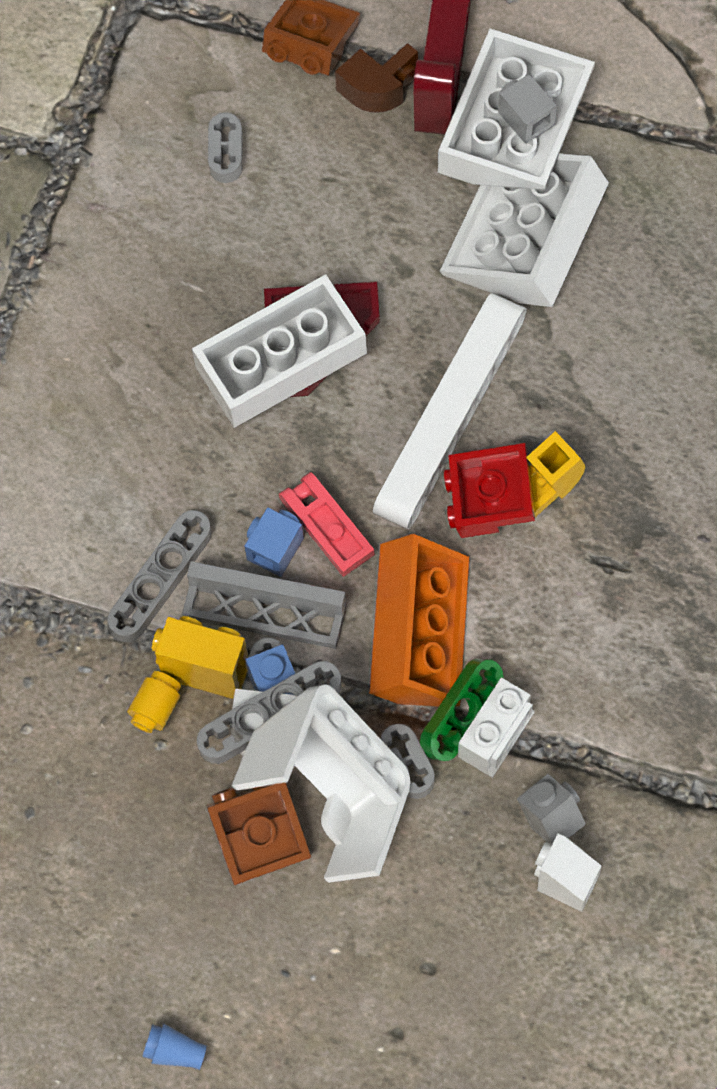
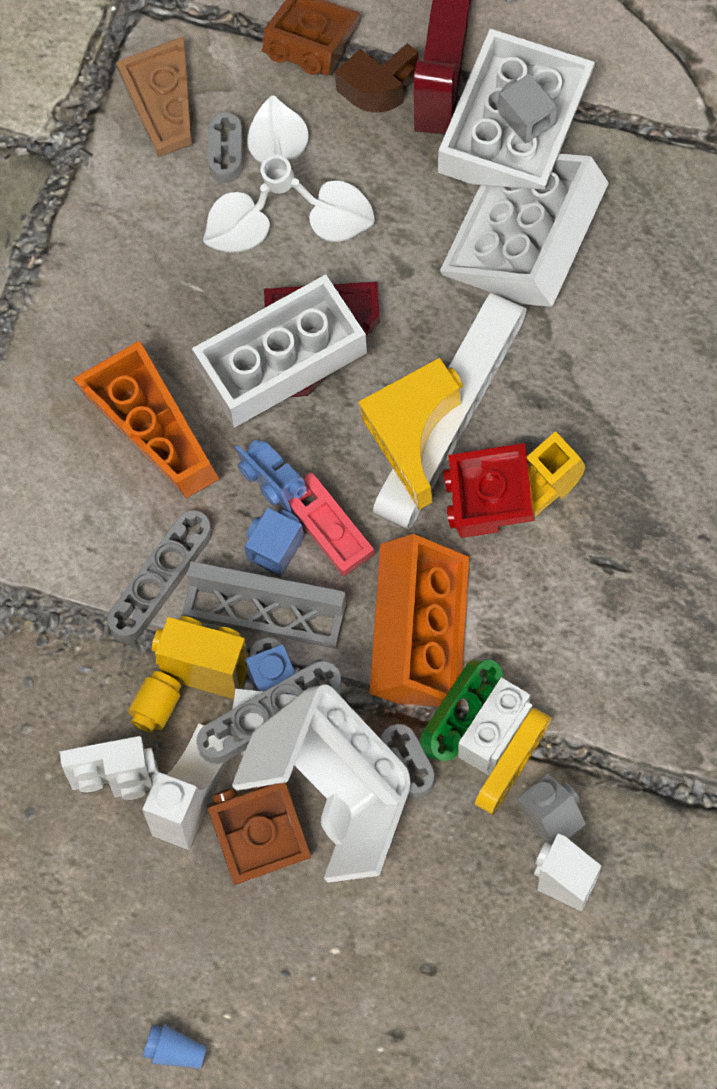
none -> white plate [60,736,159,800]
none -> orange wedge [73,340,219,498]
none -> medium nougat wing [116,36,192,157]
none -> white arch [142,723,231,850]
none -> white plant [203,96,375,253]
none -> medium blue hinge [235,440,307,513]
none -> yellow arch [358,358,463,510]
none -> yellow beam [475,707,552,815]

